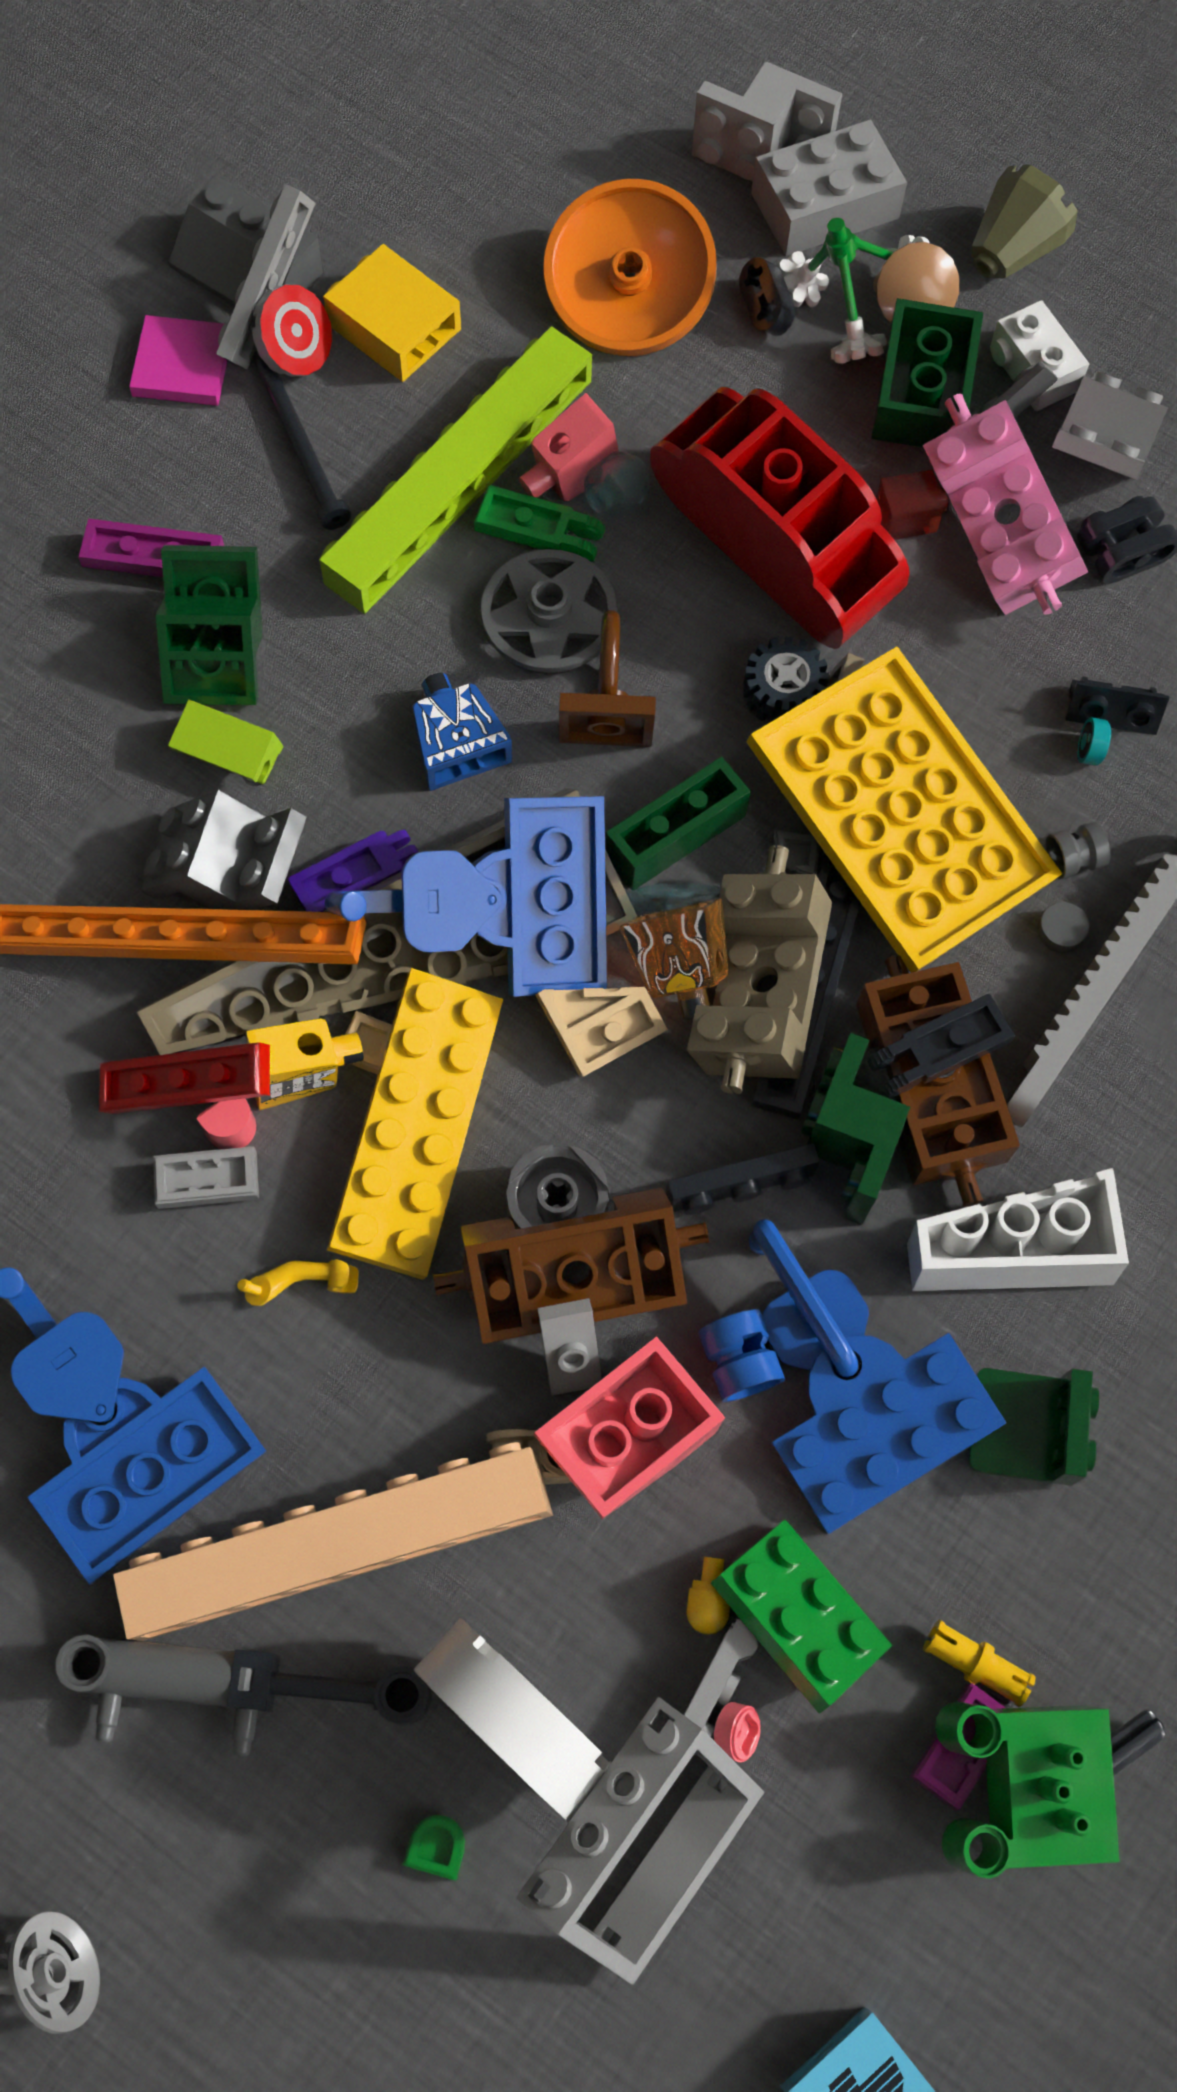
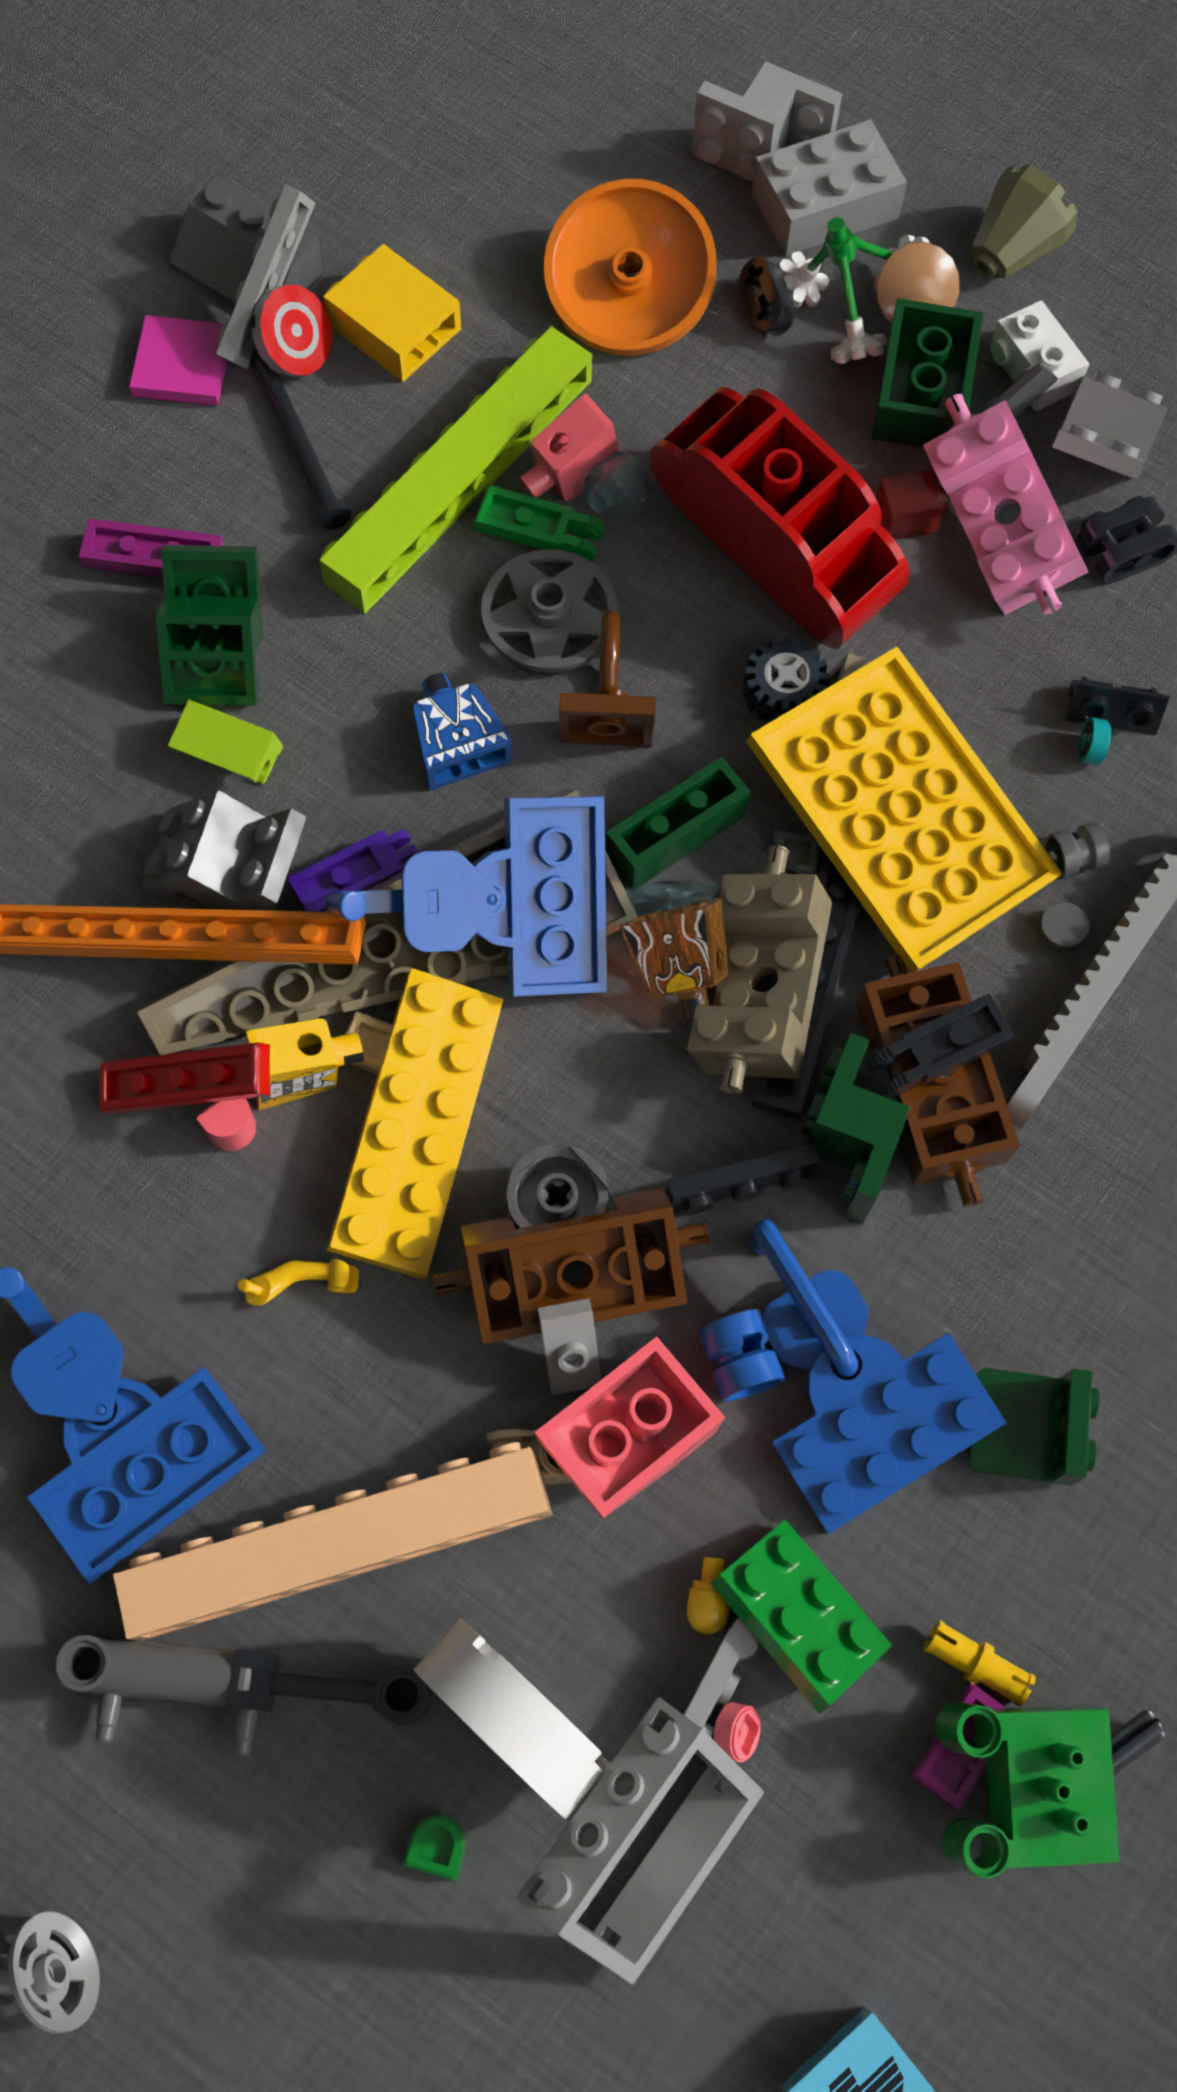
light grey plate [153,1146,259,1209] -> none
tan wing [535,987,668,1077] -> none
white wedge [907,1168,1129,1291] -> none

